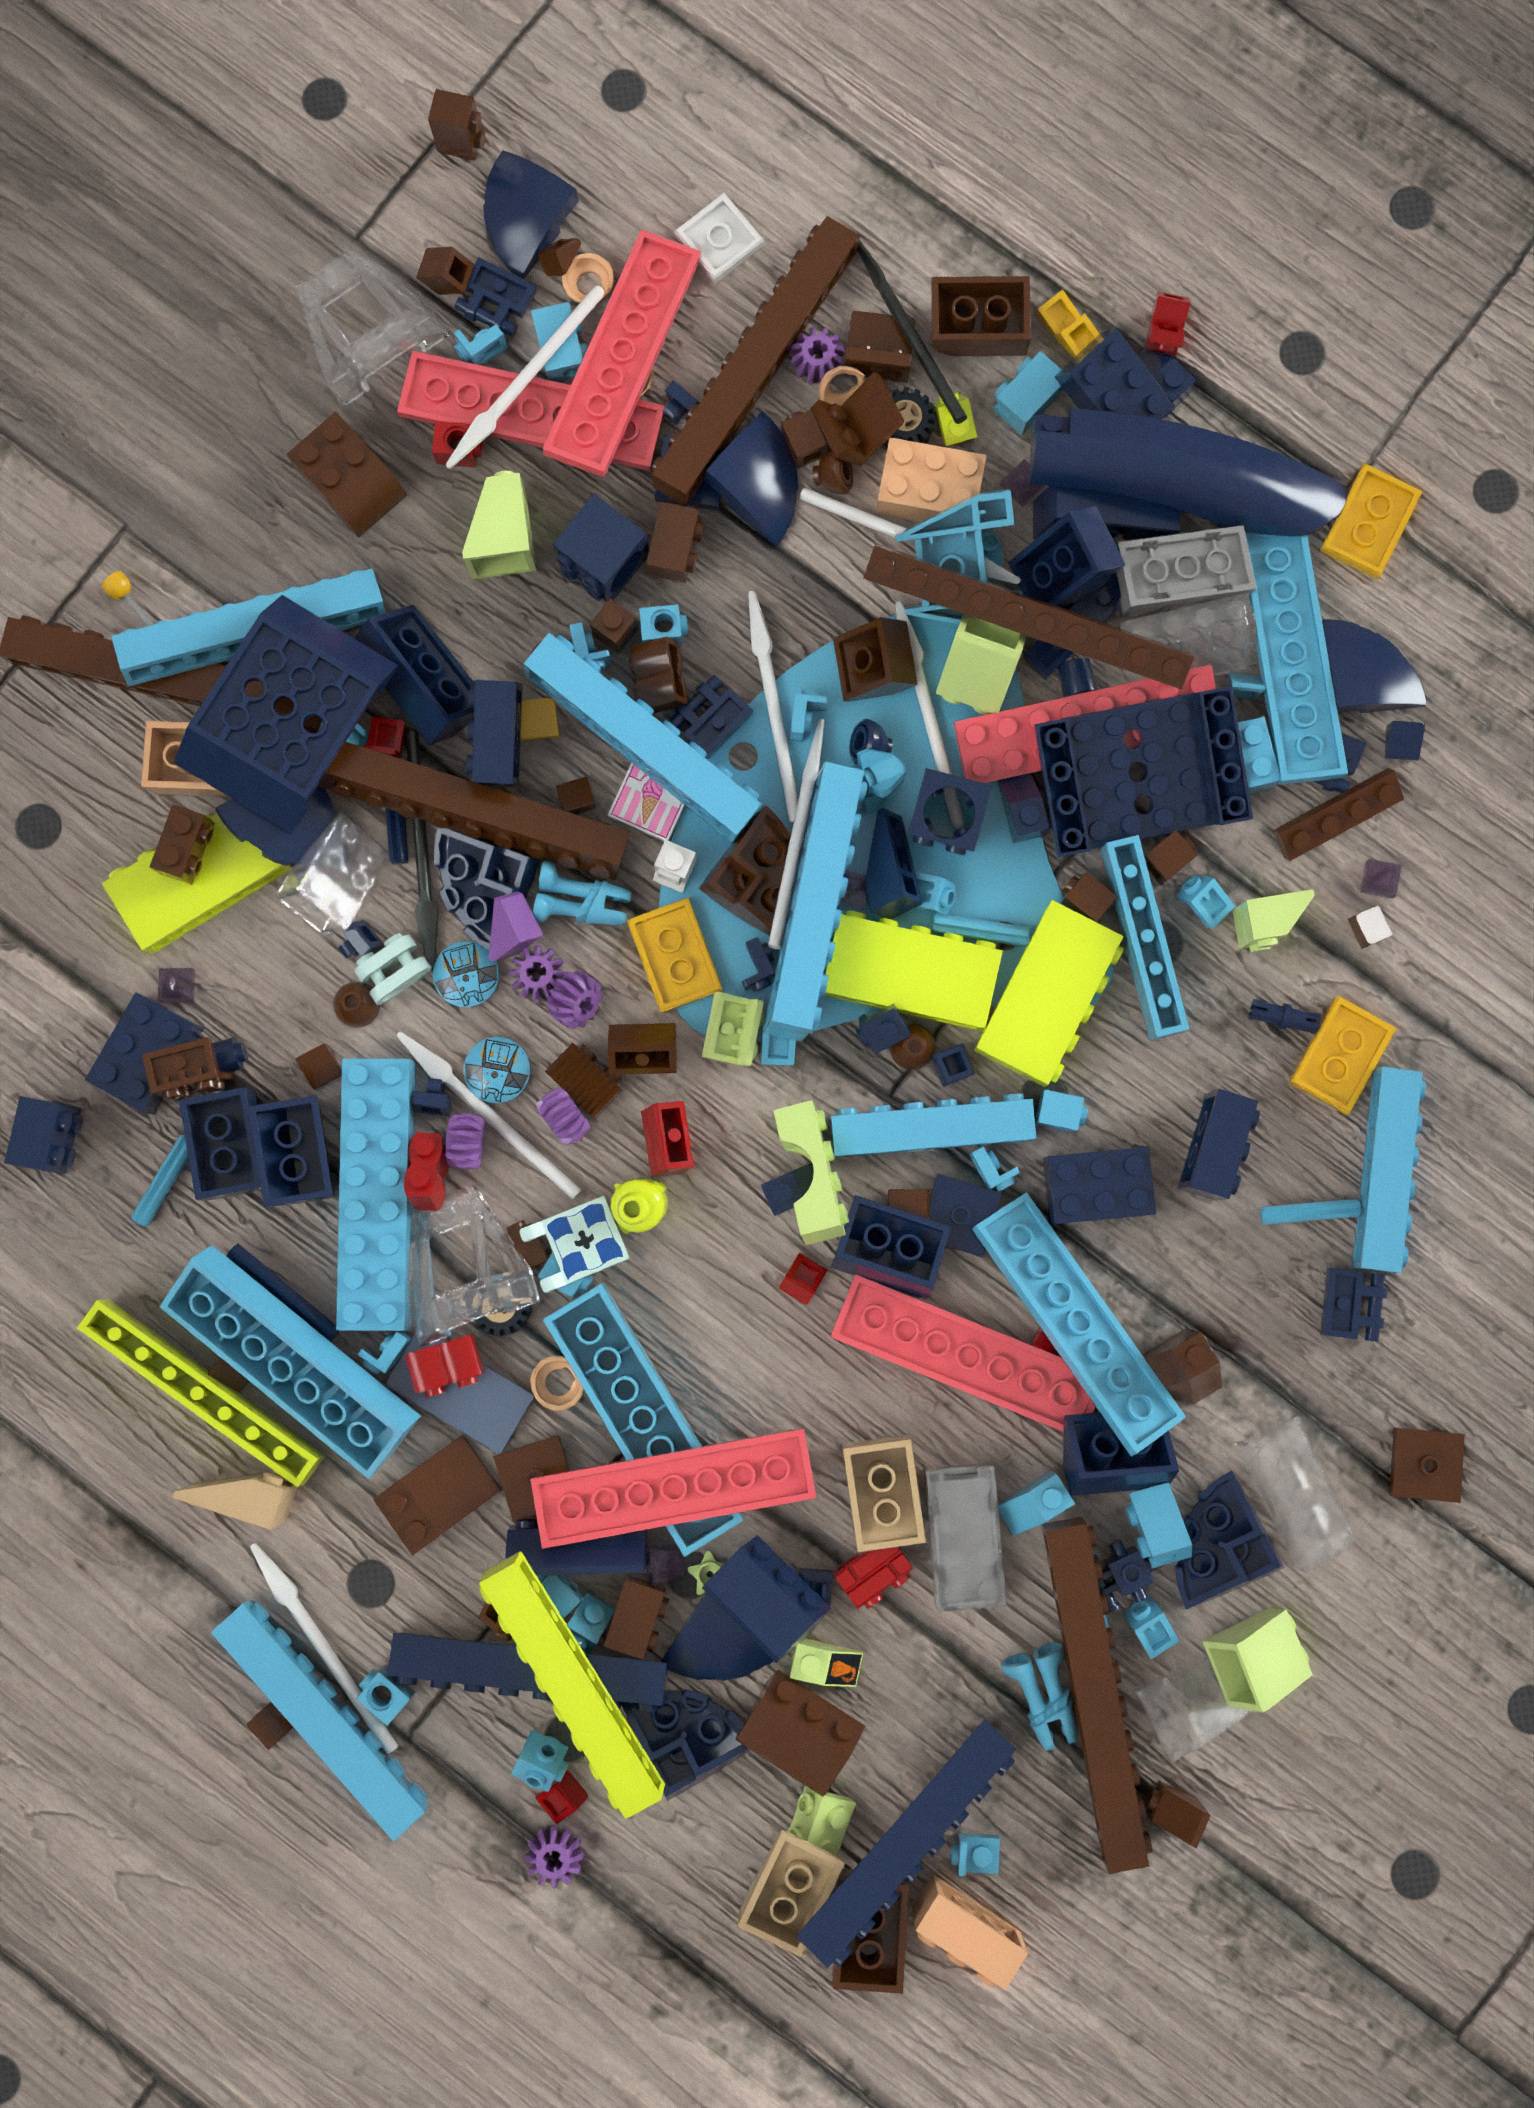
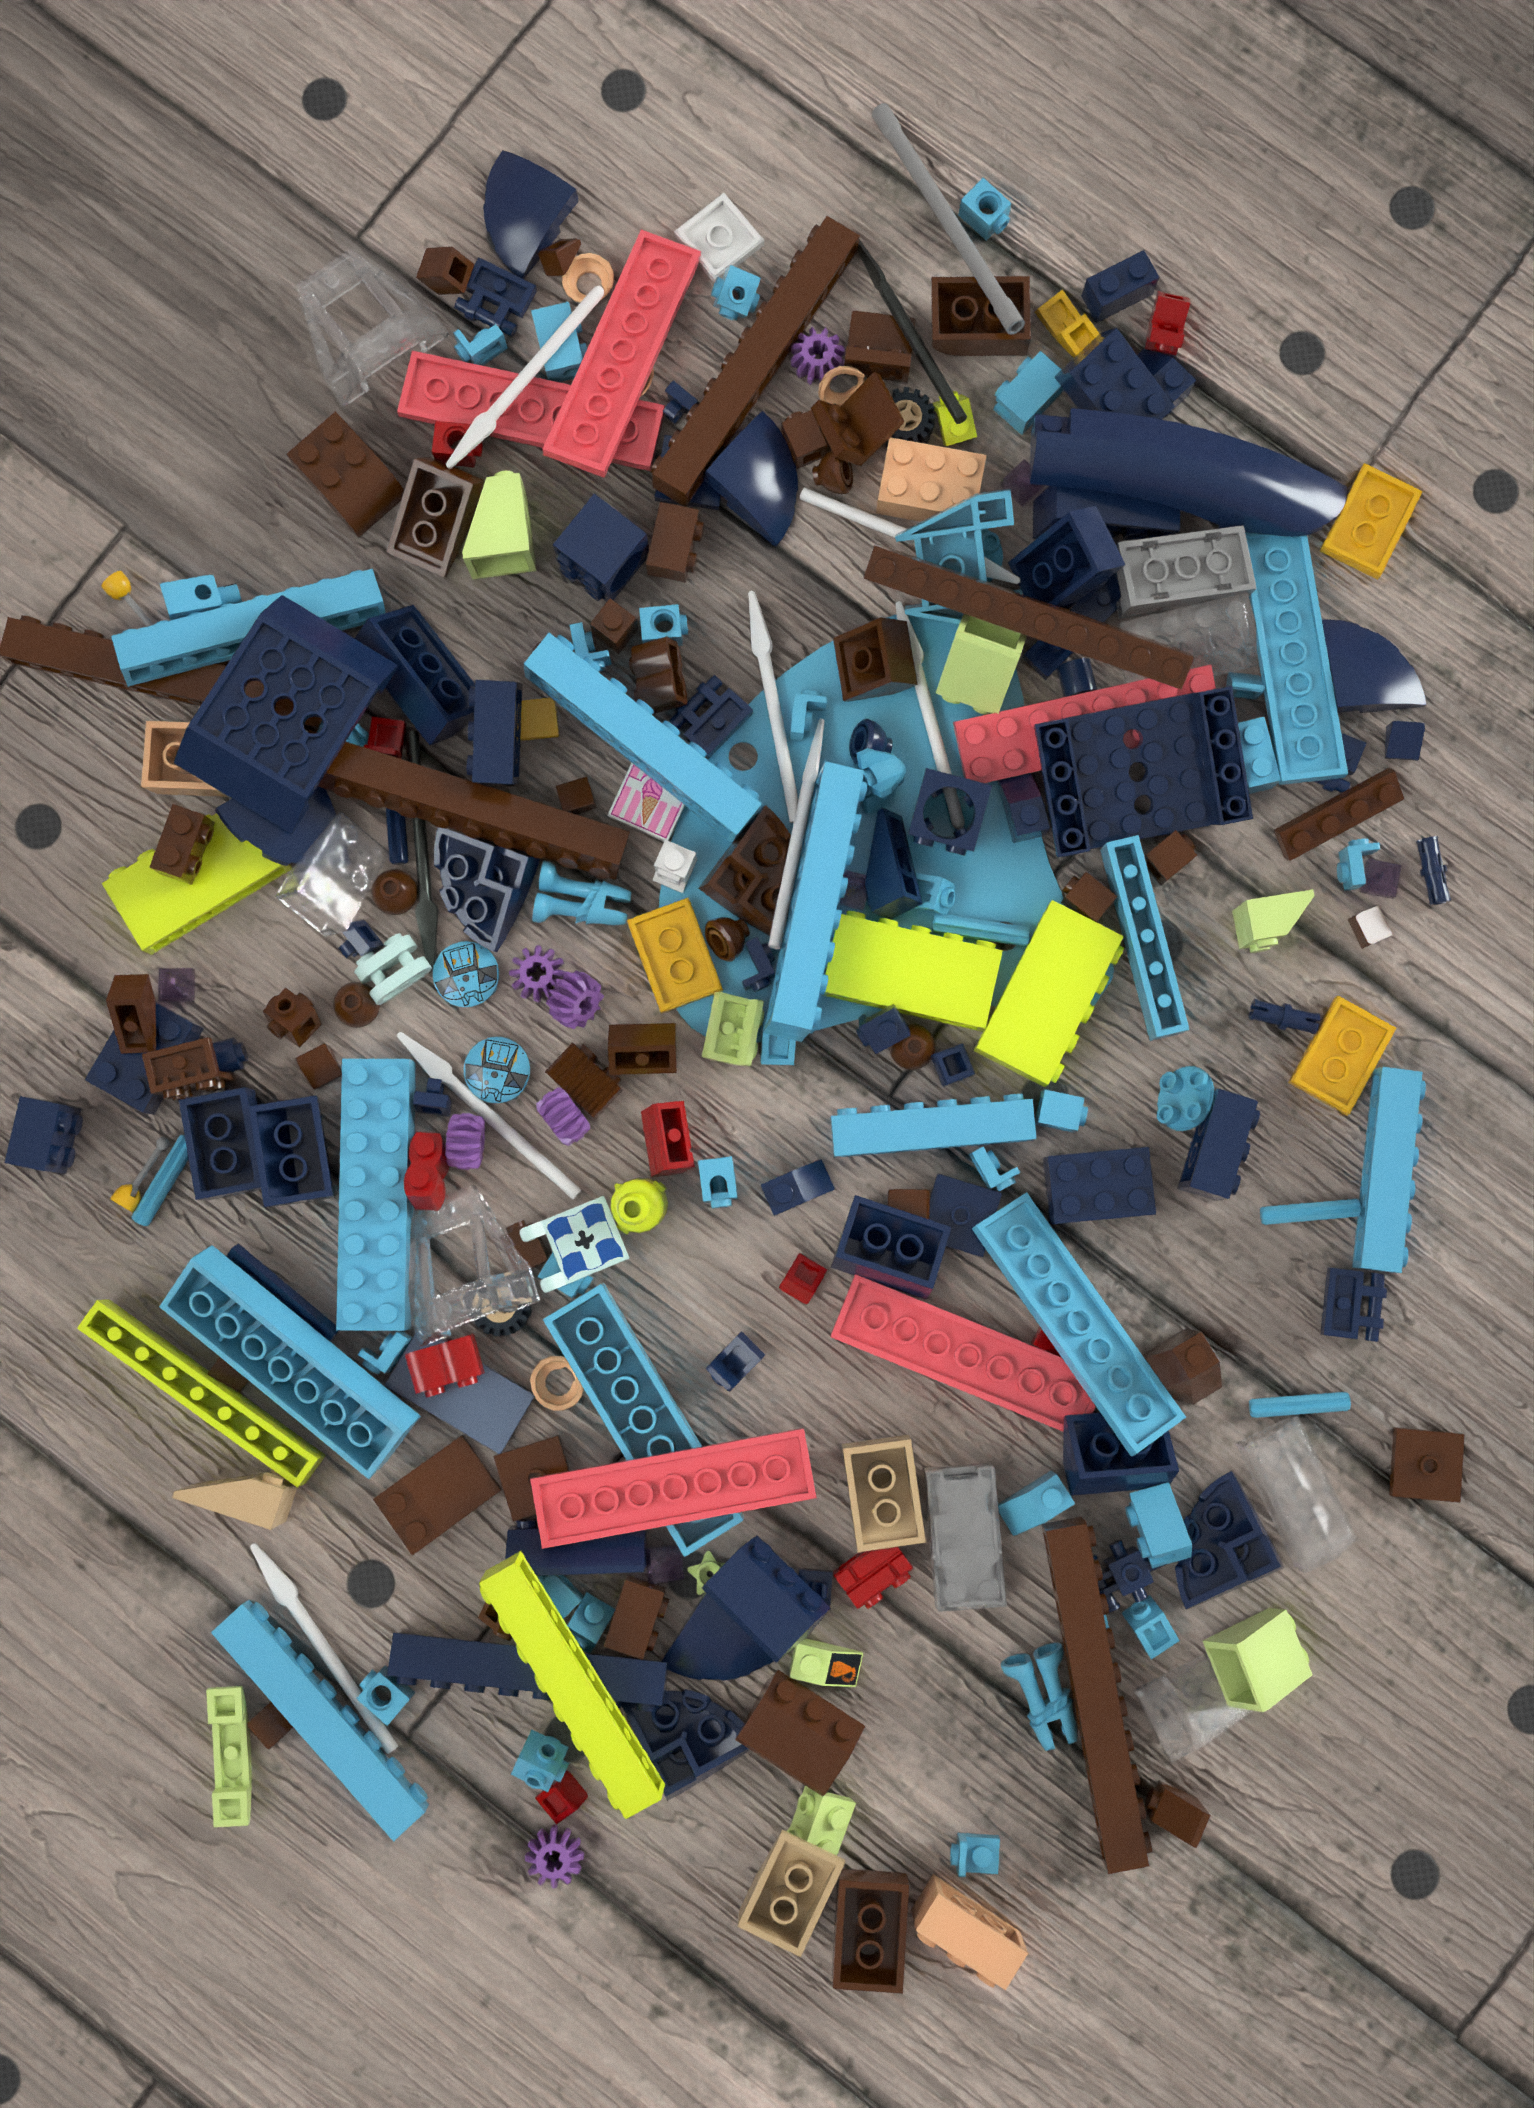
reddish brown brick [428,89,486,161] -> none
medium lavender slope [489,892,544,962] -> none
yellowish green arch [774,1100,849,1245] -> none
dark blue brick [796,1720,1016,1969] -> none
medium azure bracket [1175,874,1236,929] -> none
none -> reddish brown slope [106,974,156,1054]
none -> hinge [110,1137,170,1213]
none -> medium azure torso [160,575,242,620]
none -> yellowish green slope [206,1686,252,1827]
none -> reddish brown brick [263,987,322,1048]
none -> reddish brown brick [371,869,418,915]
none -> reddish brown slope [386,457,485,577]
none -> medium azure brick [698,1156,738,1209]
none -> reddish brown brick [705,917,750,962]
none -> dark blue bracket [706,1331,765,1392]
none -> medium azure brick [711,265,761,321]
none -> light grey piece [872,103,1025,335]
none -> medium azure brick [958,178,1011,240]
none -> dark blue brick [1081,250,1160,323]
none -> medium azure dish [1157,1066,1214,1131]
none -> medium azure axle [1249,1392,1351,1418]
none -> medium azure bracket [1337,839,1380,891]
none -> dark blue pin [1416,836,1452,906]

